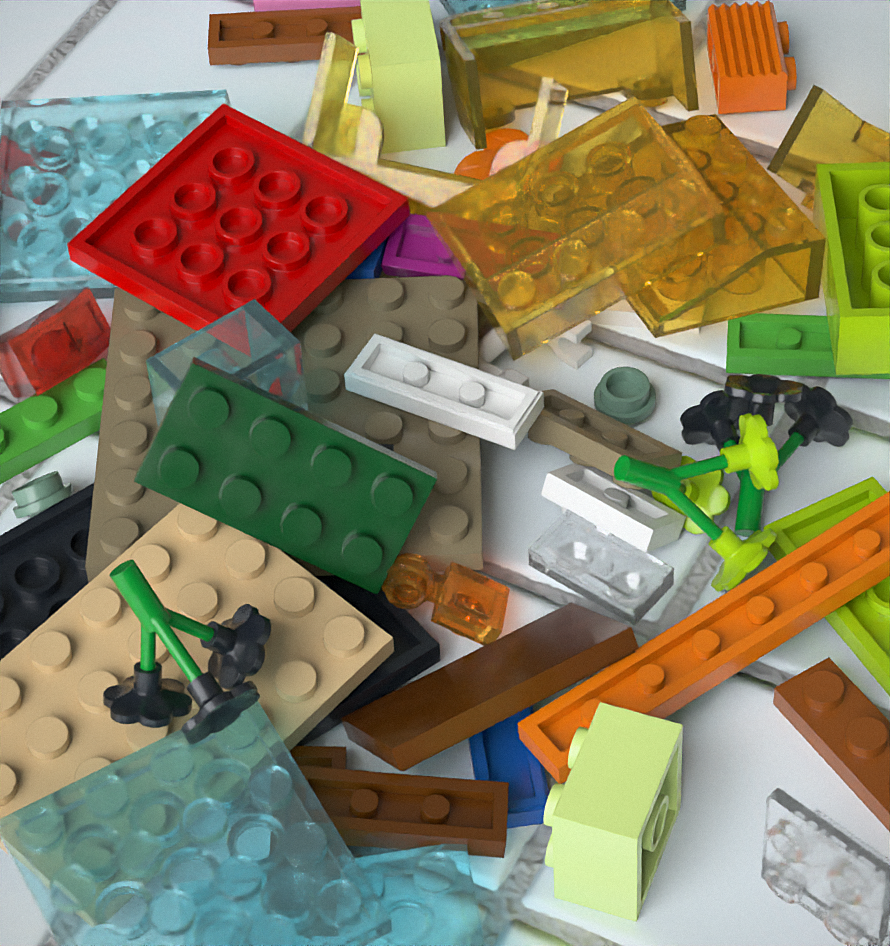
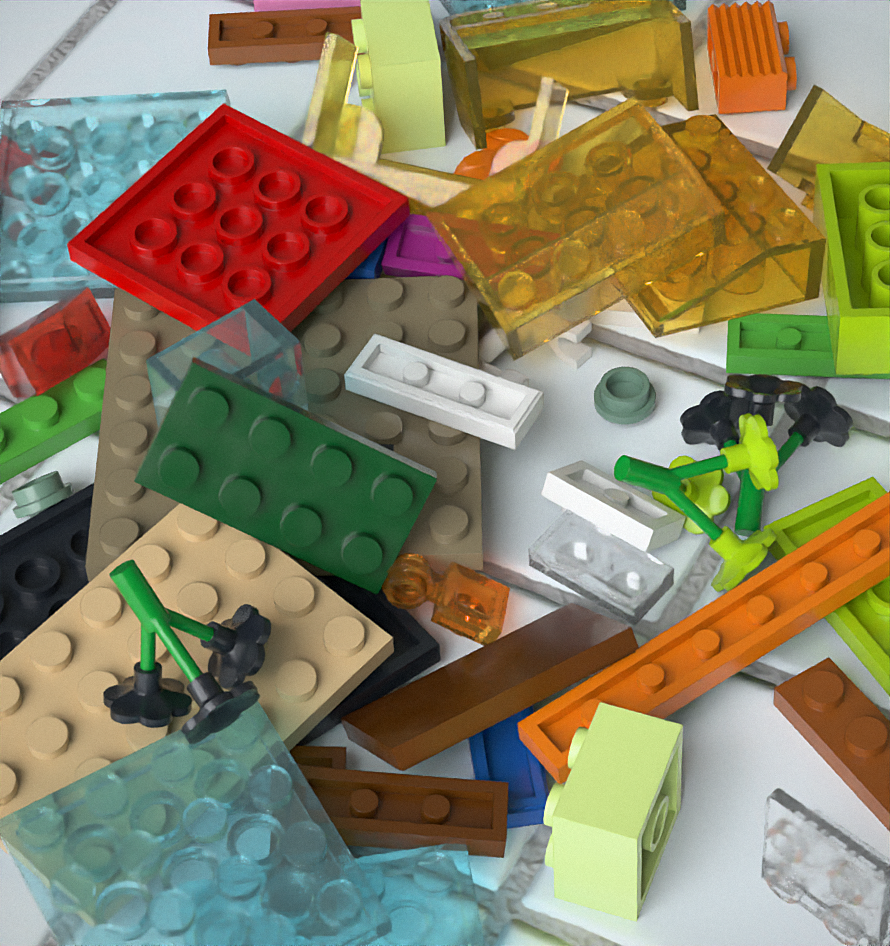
dark tan plate [527,389,683,490] -> none

